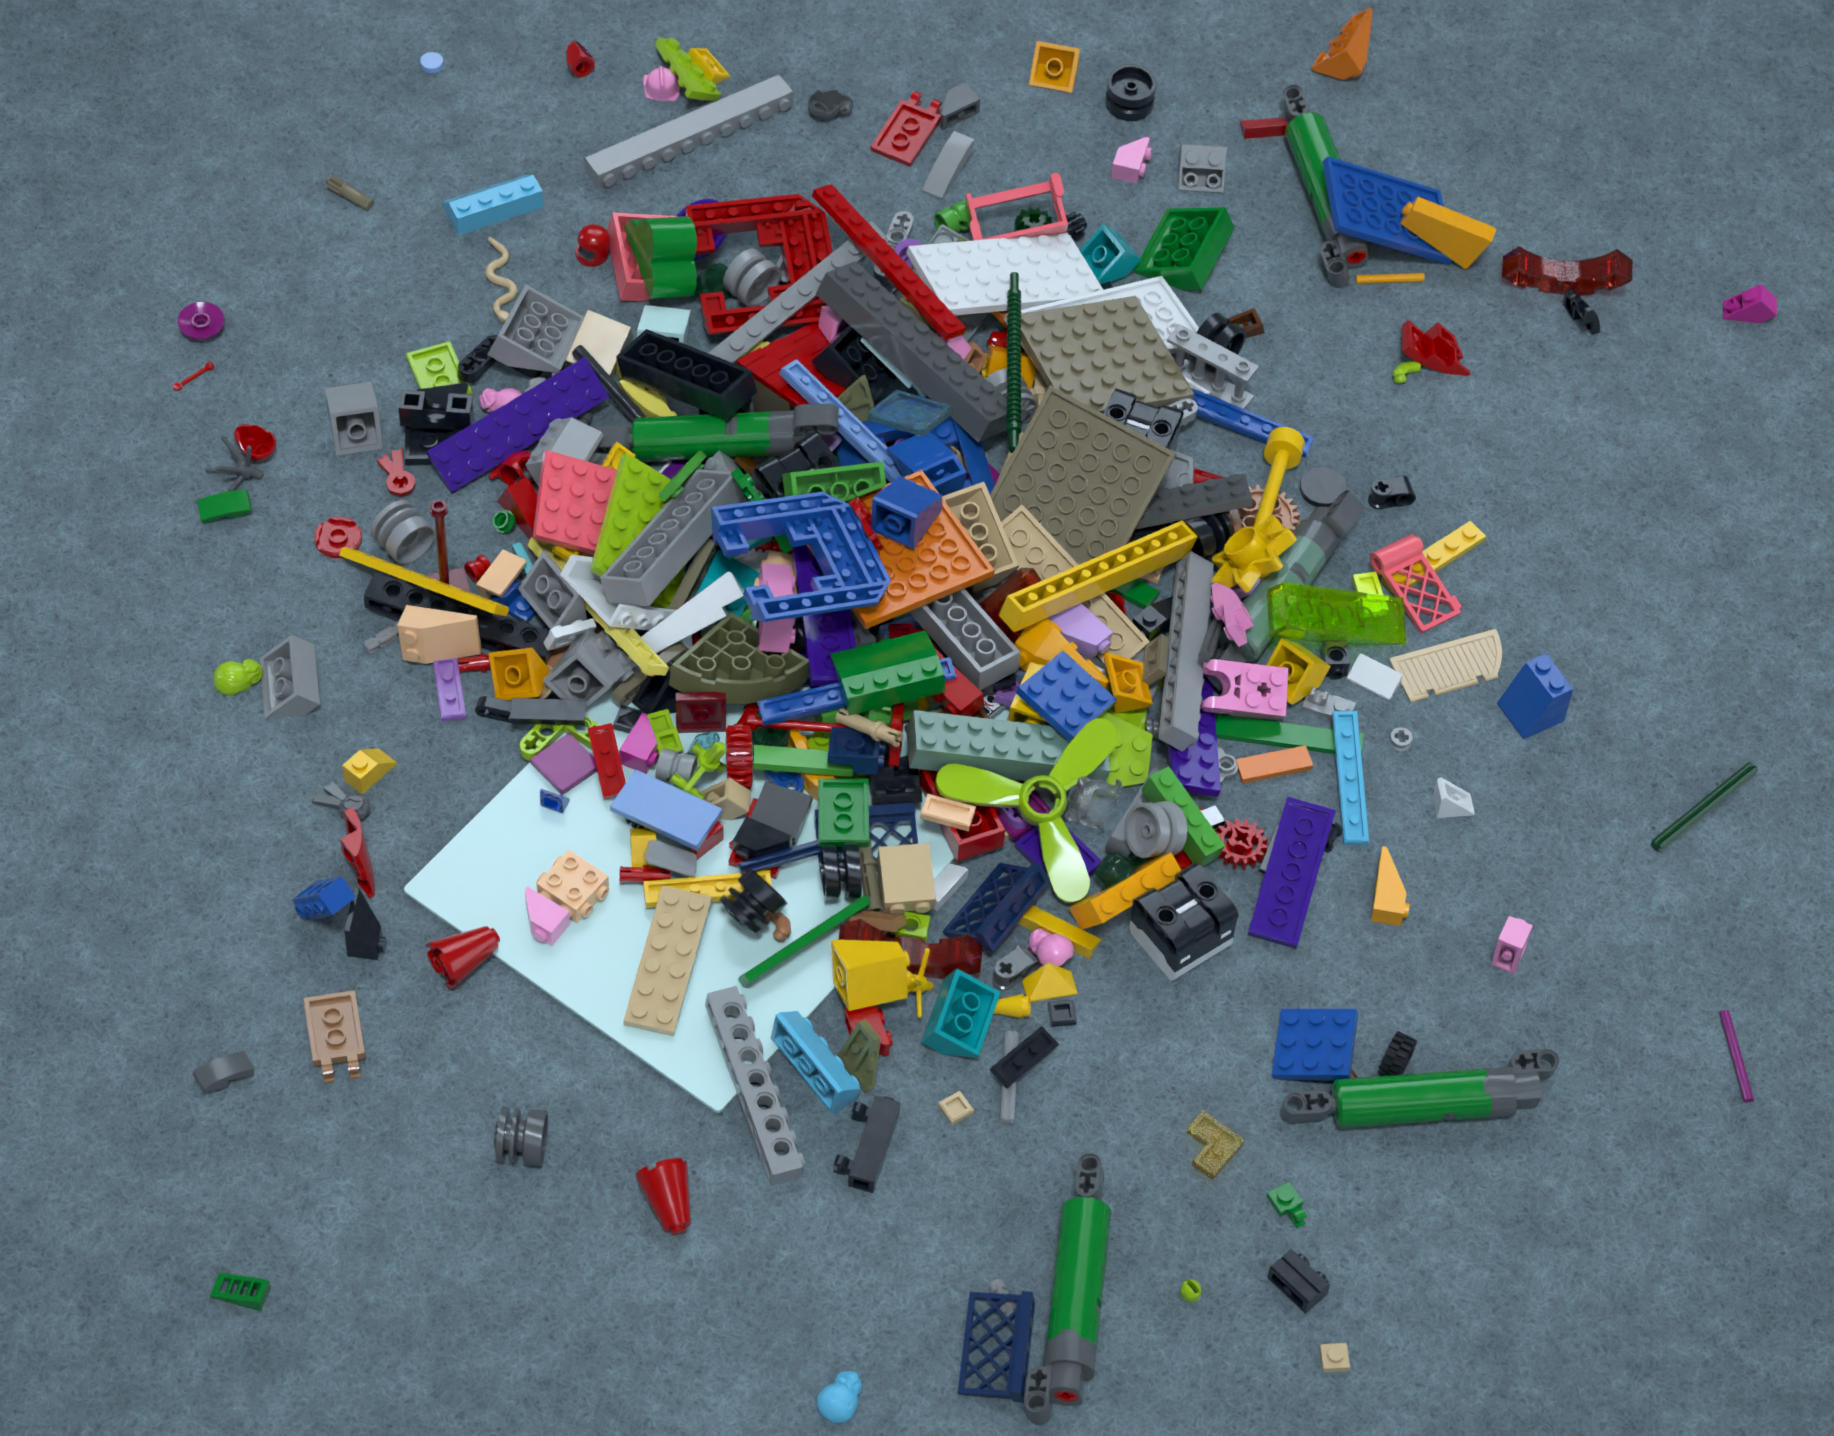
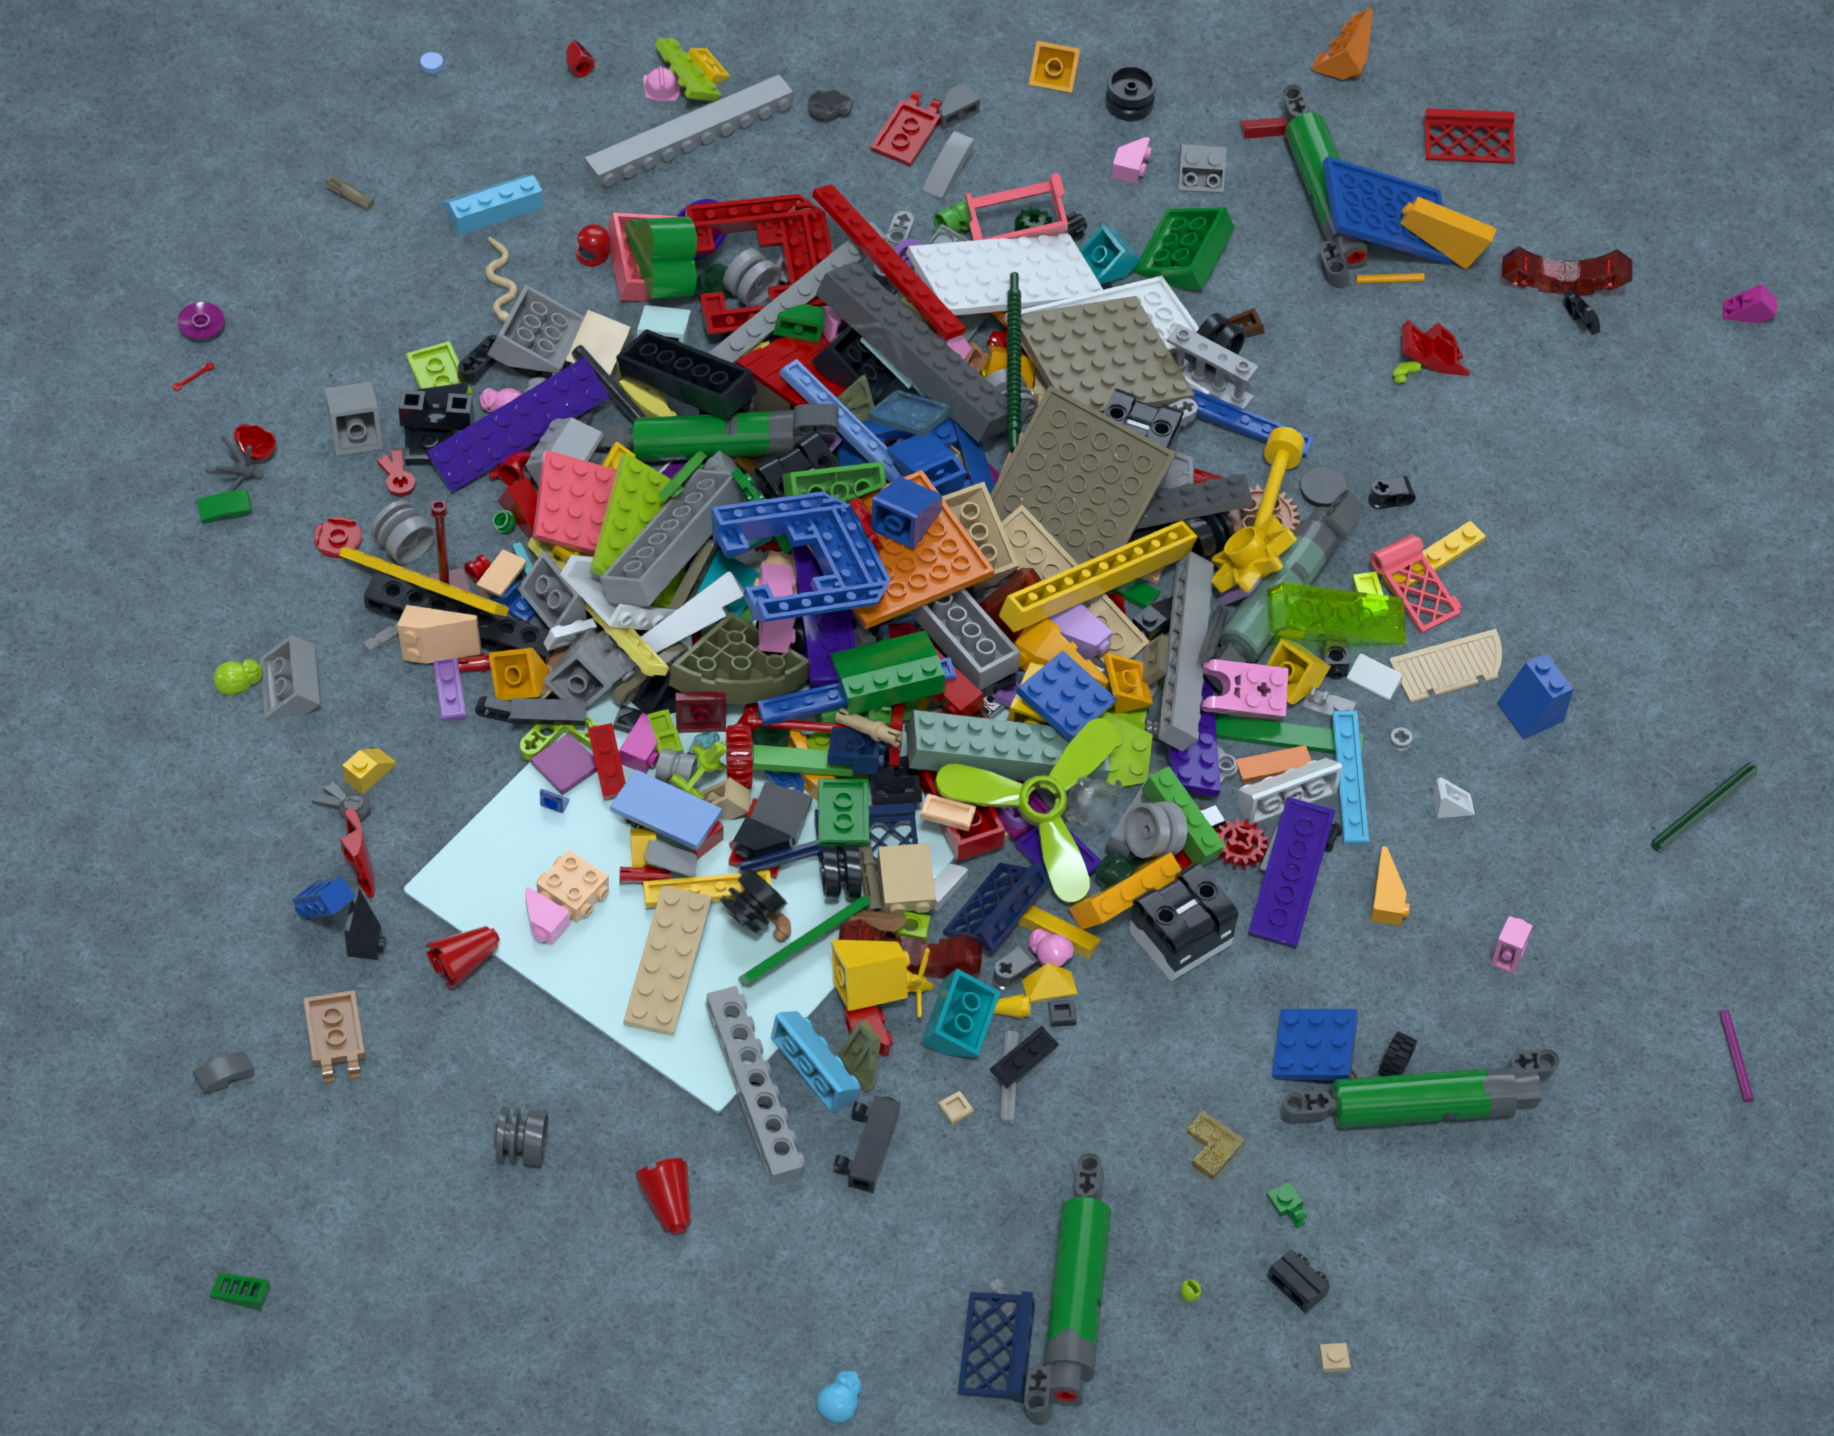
bright pink slope [1210,583,1254,647] -> none
none -> green slope [773,304,825,343]
none -> white slope [1235,758,1342,825]
none -> red fence [1423,108,1515,164]

